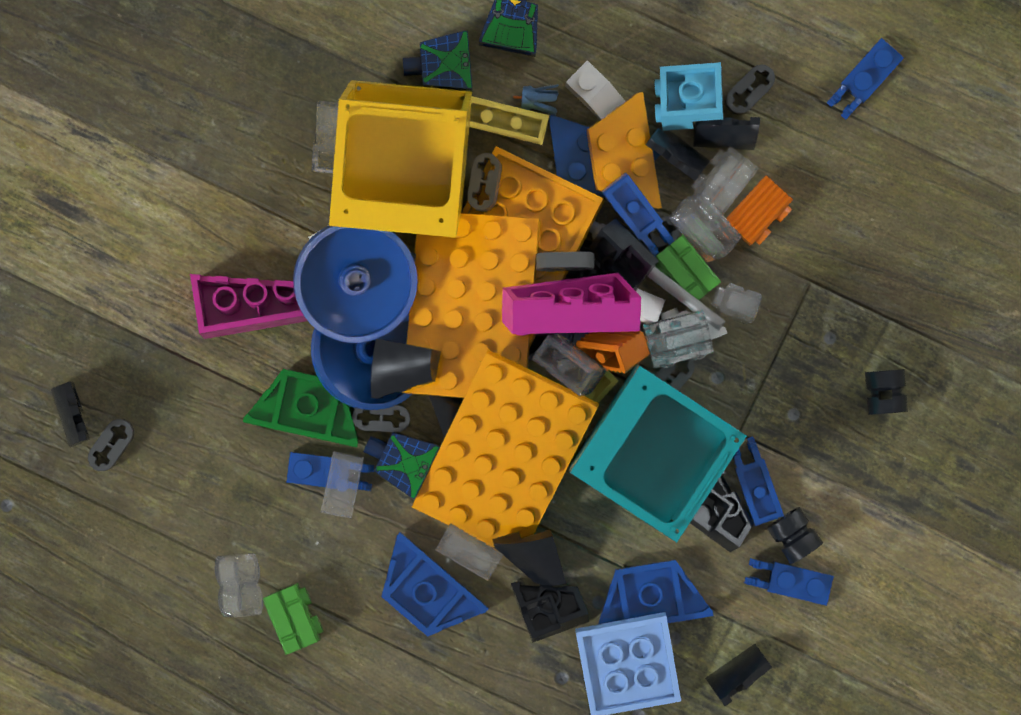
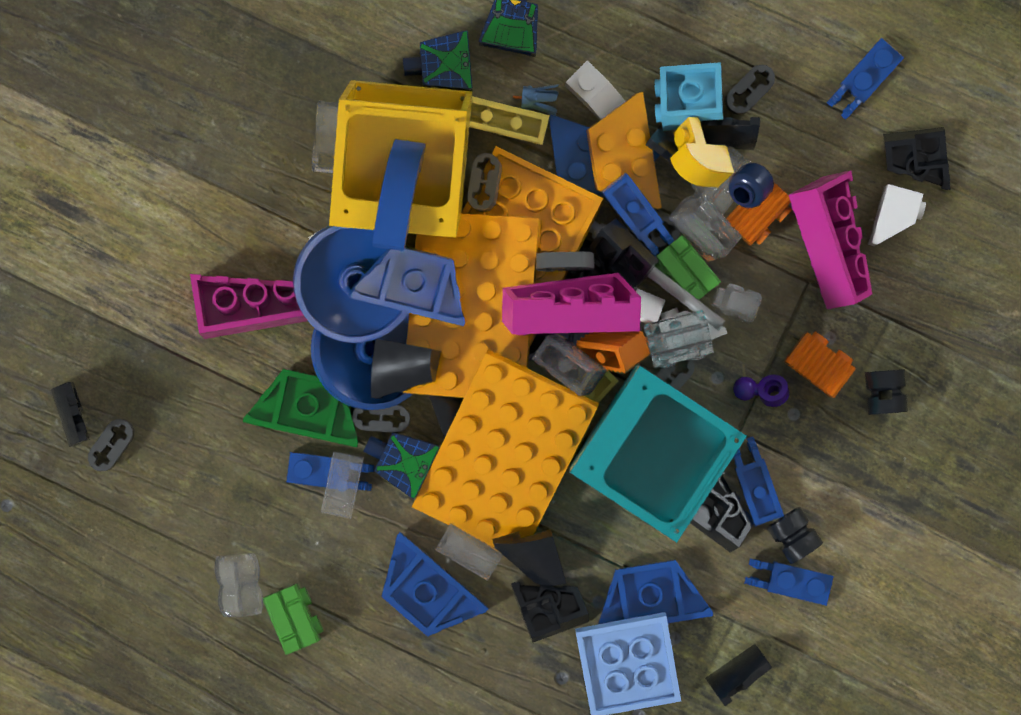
none -> blue wing [348,247,465,326]
none -> blue slope [372,139,426,251]
none -> yellow brick [670,117,734,188]
none -> dark blue head [728,163,774,208]
none -> dark purple plate [733,375,789,407]
none -> orange brick [783,331,856,398]
none -> dark pink wedge [789,170,872,309]
none -> white slope [868,184,926,246]
none -> black slope [883,127,951,190]

